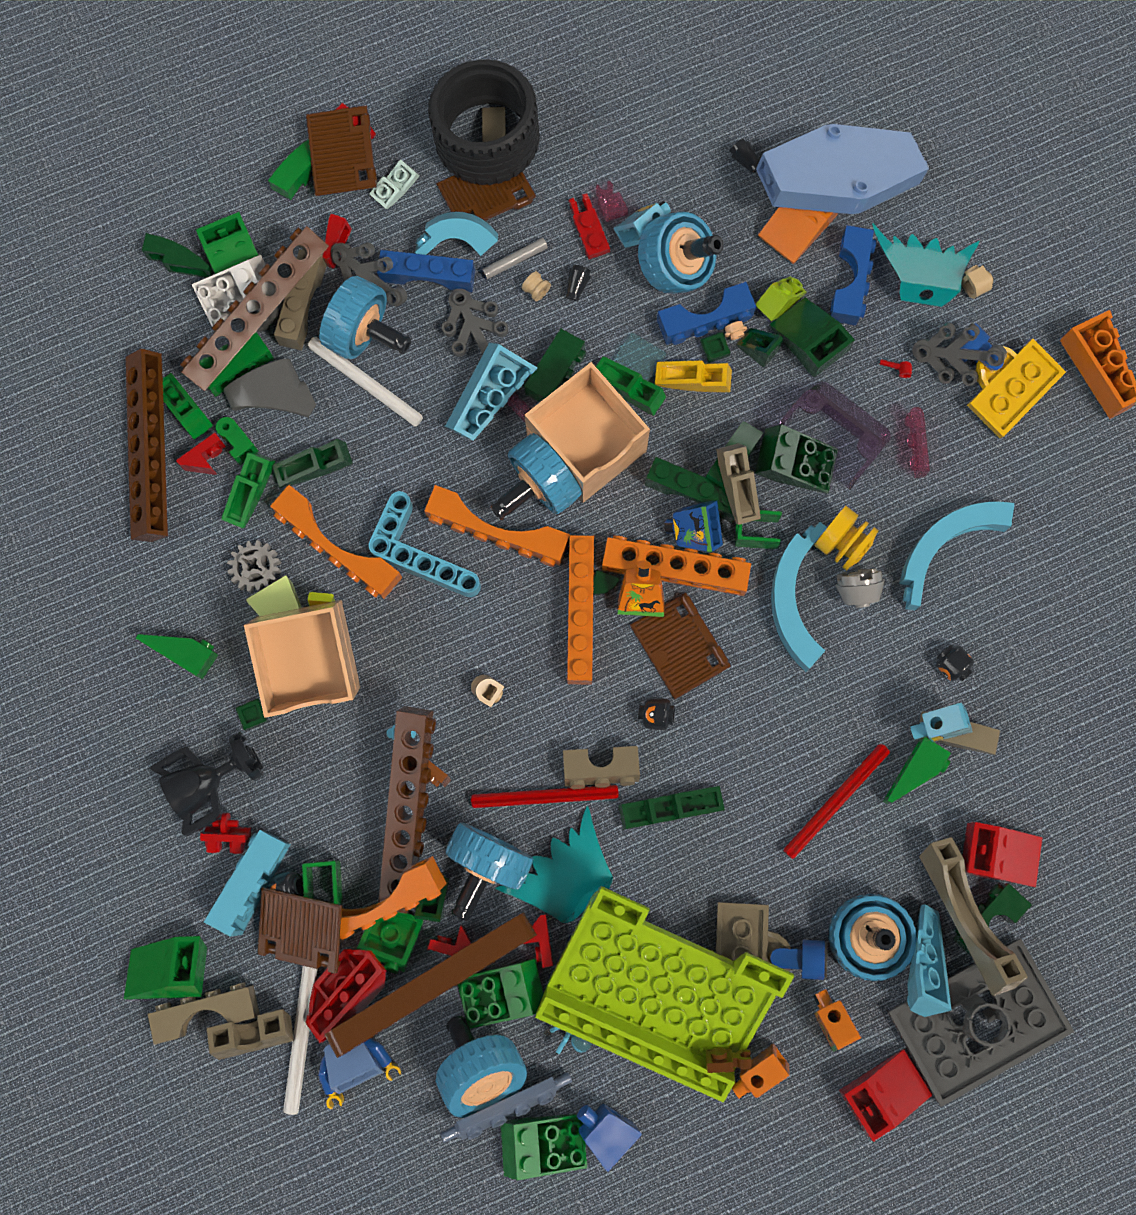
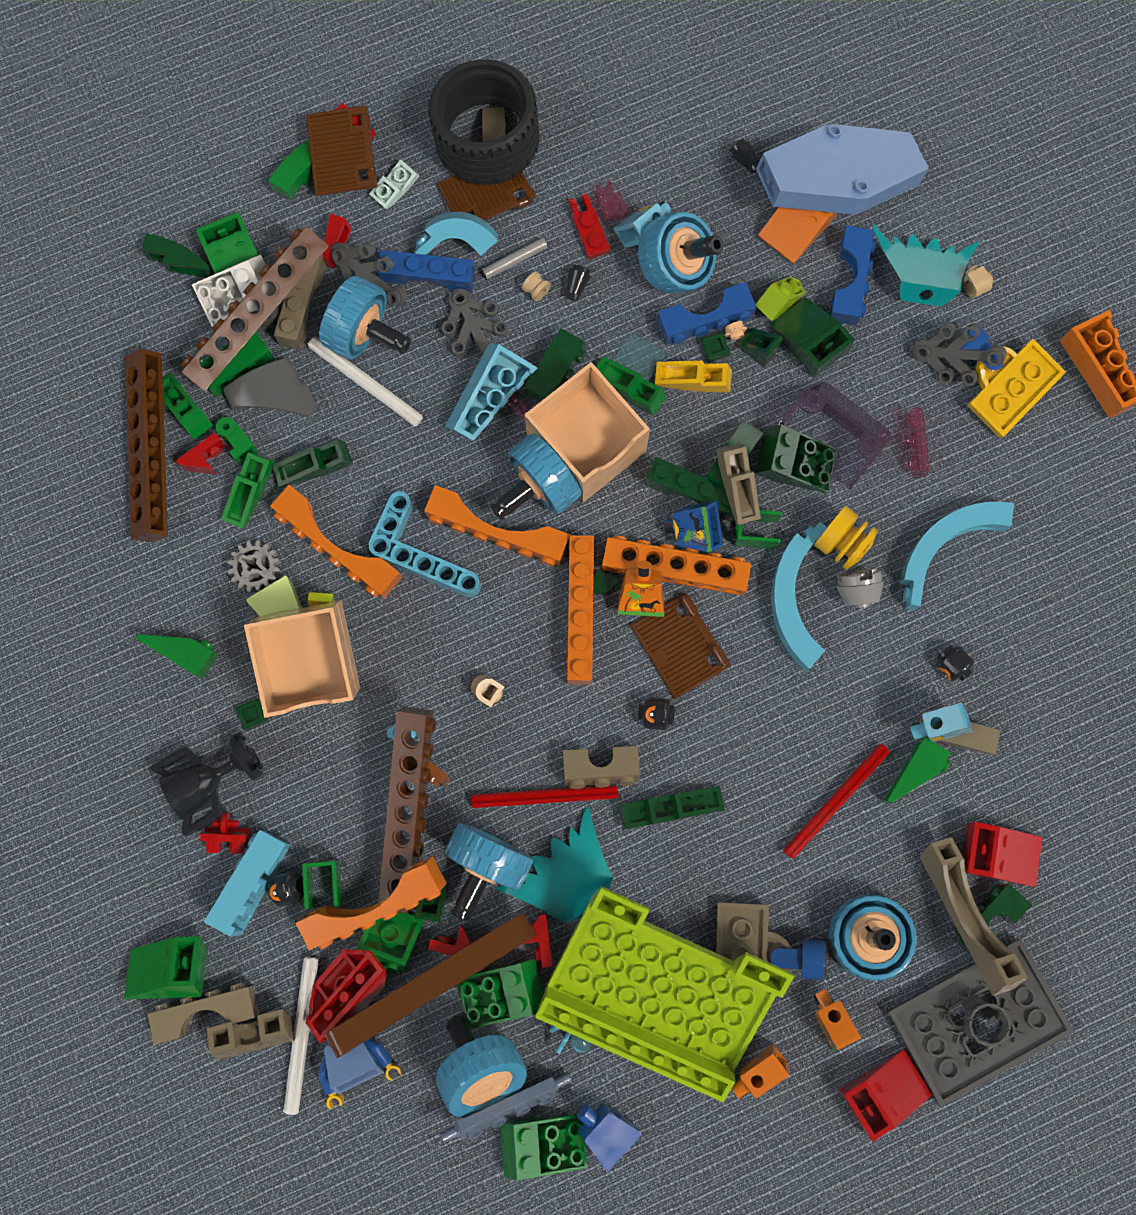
reddish brown window [257,887,342,973] -> none
reddish brown plate [706,1047,752,1073] -> none
red hand [879,359,912,378] -> none
medium azure wedge [907,904,952,1017] -> none

